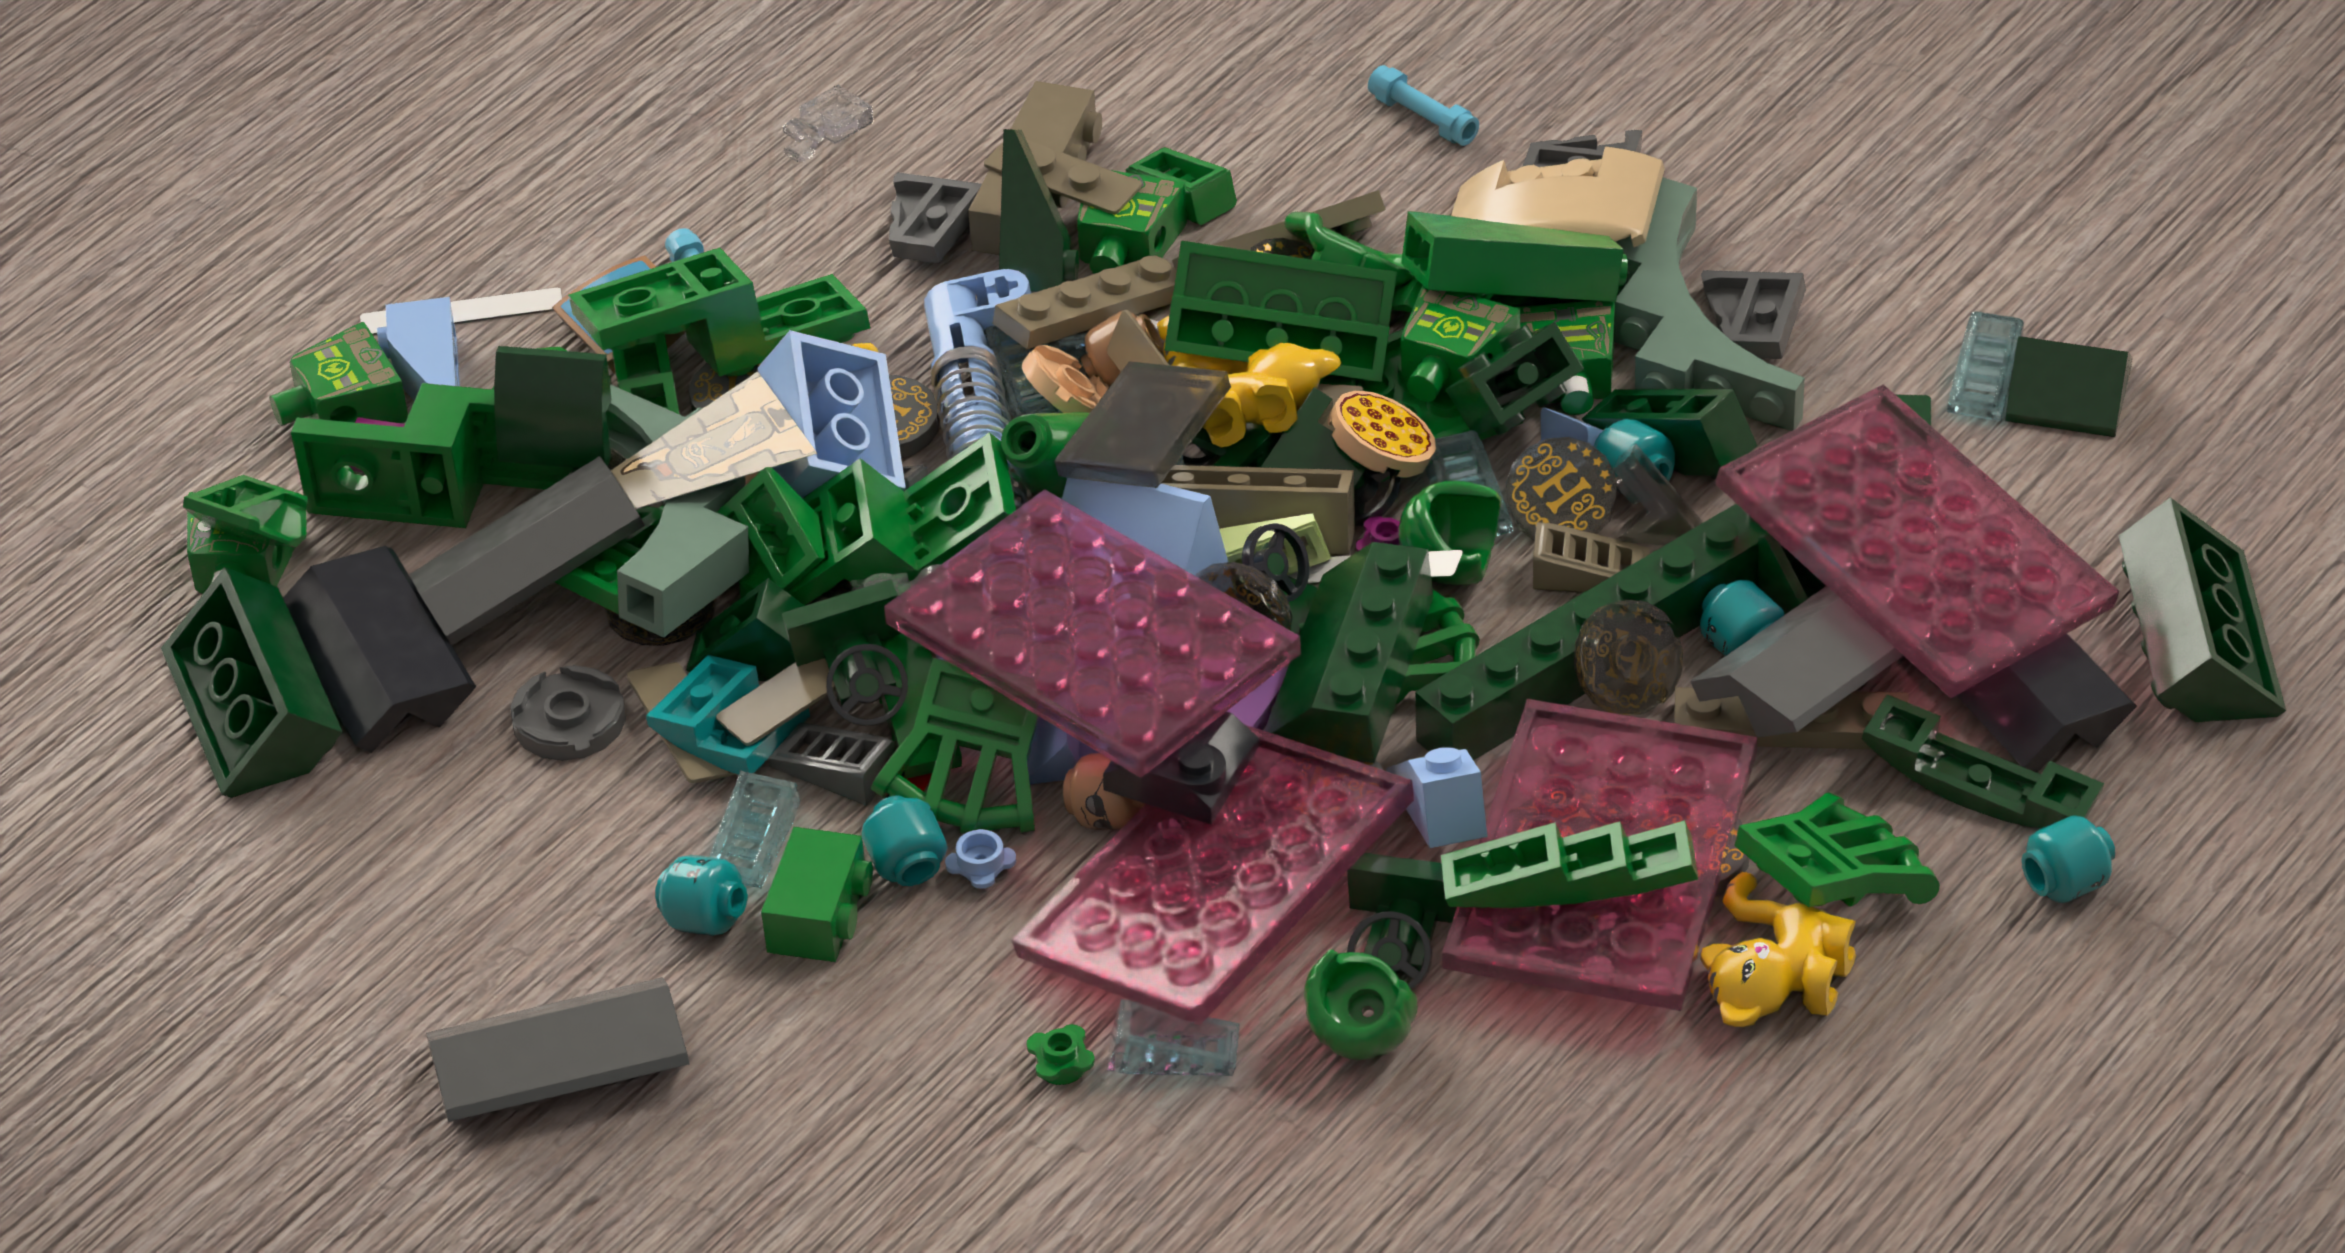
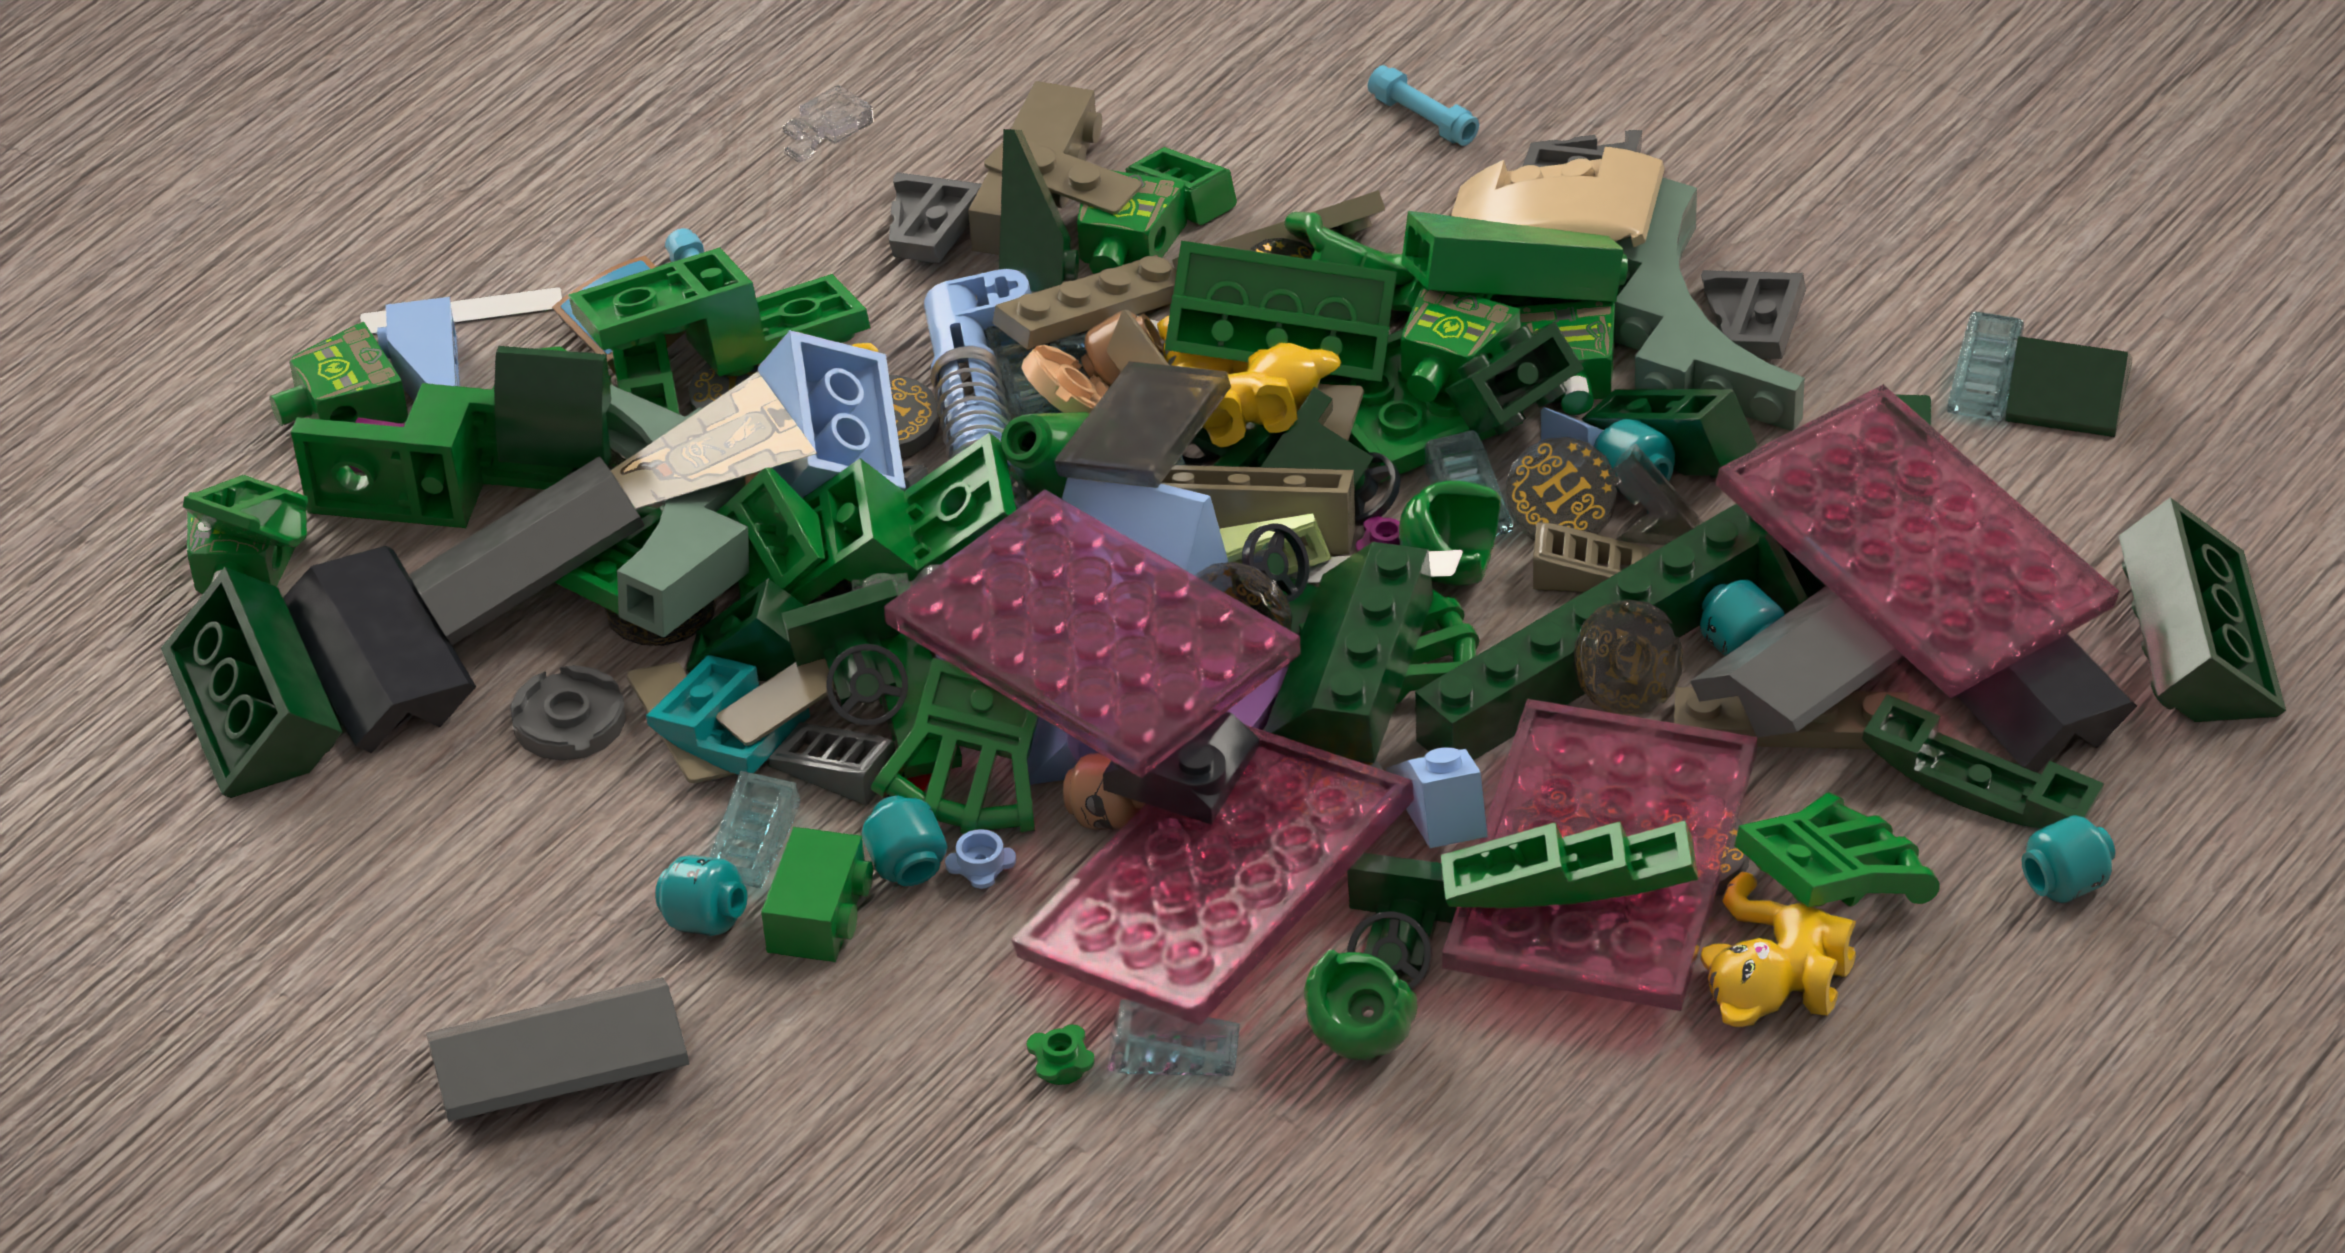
tile [1327,391,1436,478] -> none

